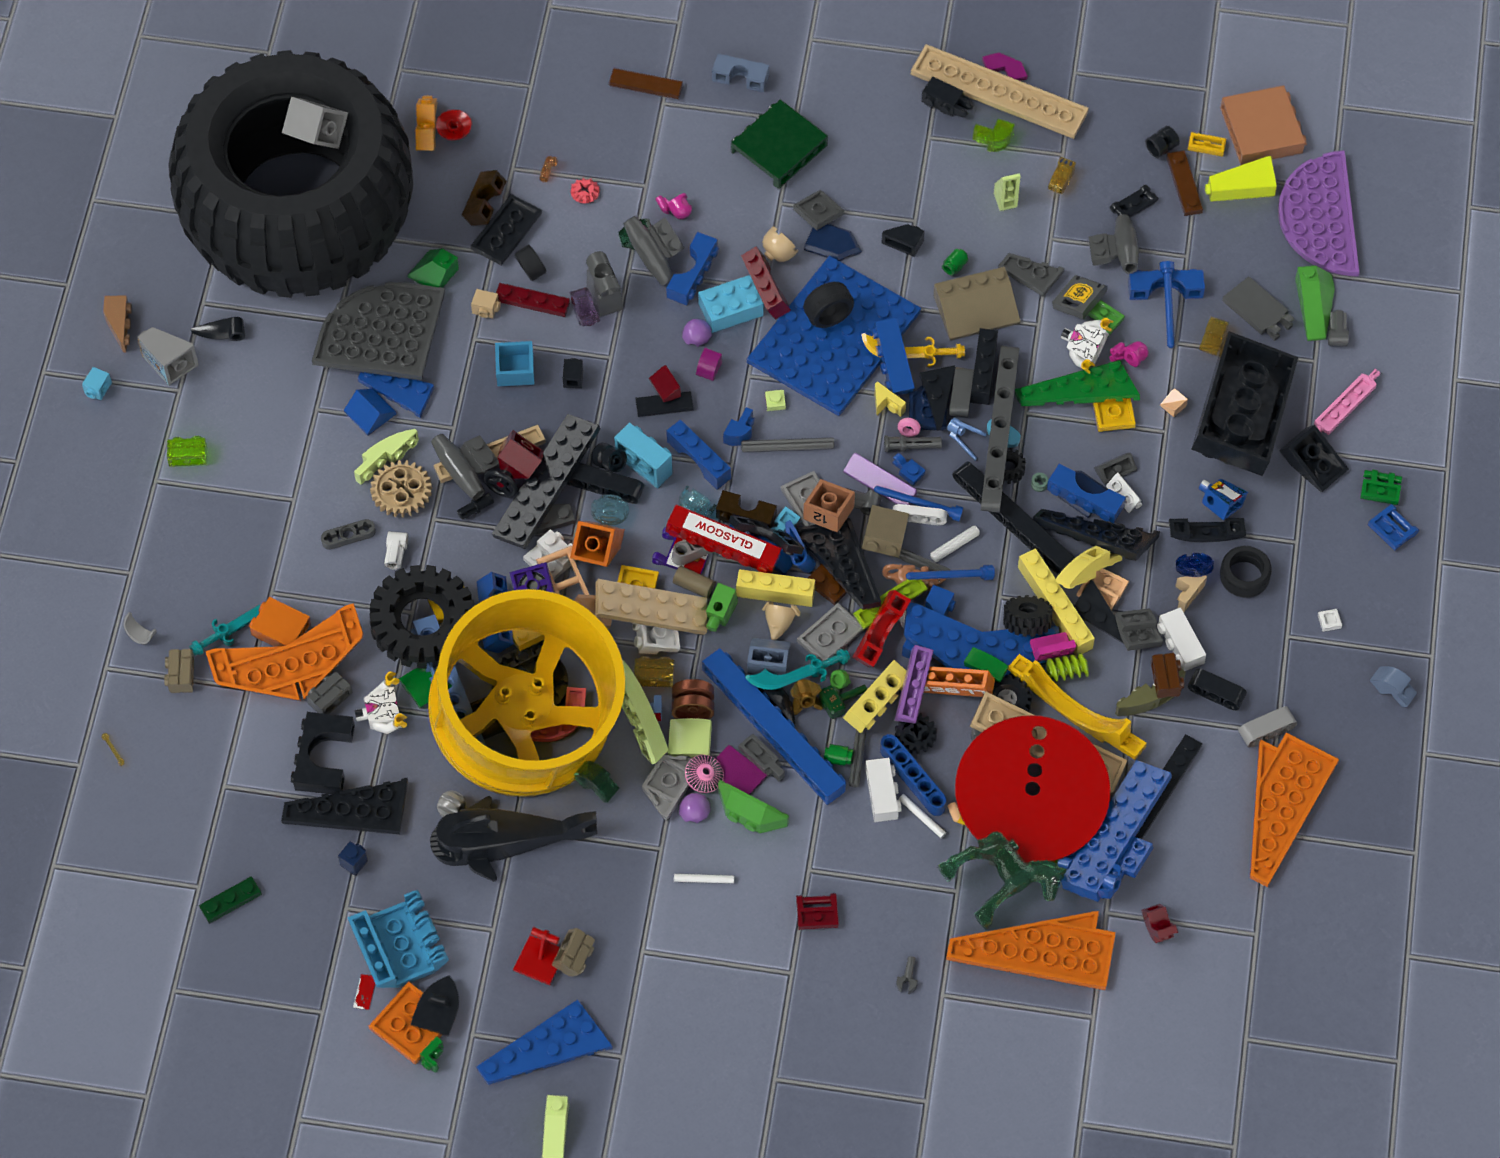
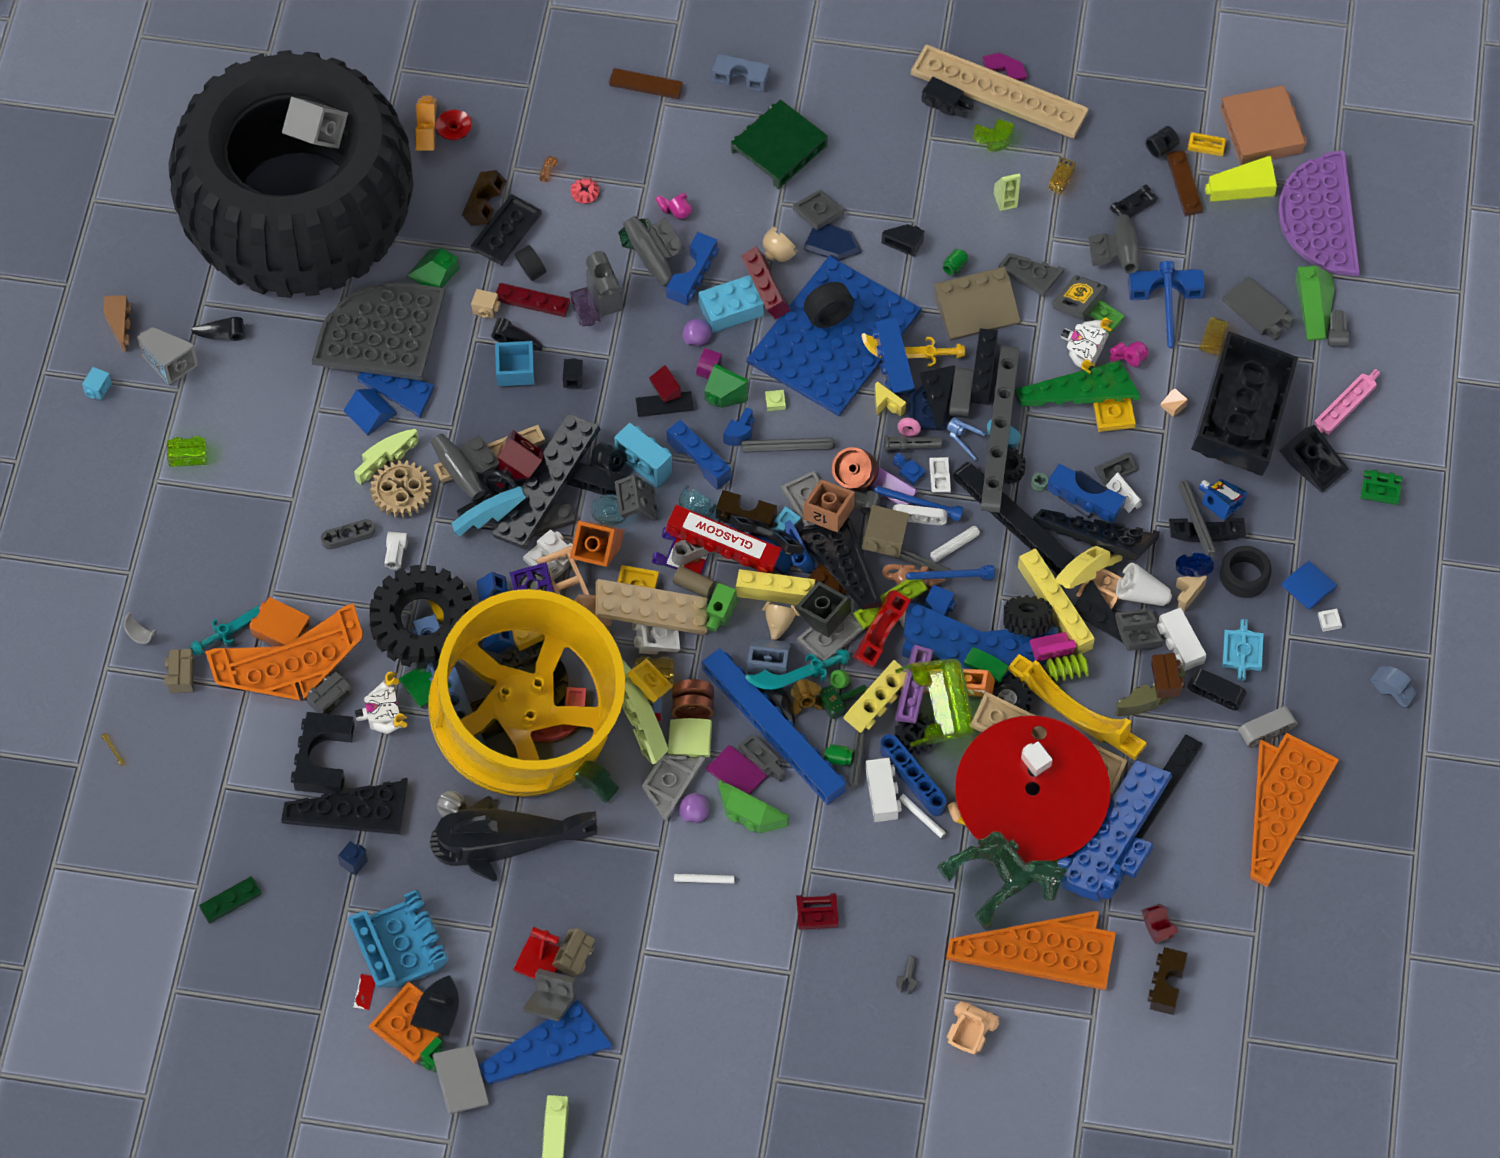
dish [685,755,724,793] -> none
blue plate [1368,504,1419,551] -> none
none -> light grey tile [433,1045,489,1114]
none -> medium azure slope [451,486,526,537]
none -> black piece [491,318,543,351]
none -> dark grey bracket [523,969,577,1021]
none -> dark grey bracket [615,474,658,521]
none -> yellow plate [627,658,673,703]
none -> green slope [704,364,748,408]
none -> pearl dark grey slope [795,581,852,638]
none -> wheel [832,447,879,491]
none -> clear neon green windscreen [895,659,974,747]
none -> white slope [929,457,951,493]
none -> light nougat piece [947,1001,999,1055]
none -> white brick [1021,742,1052,777]
none -> white cone [1116,563,1172,606]
none -> dark brown arch [1147,947,1188,1015]
none -> dark grey axle [1178,480,1216,556]
none -> medium azure plate [1222,619,1263,681]
none -> blue slope [1281,561,1337,610]

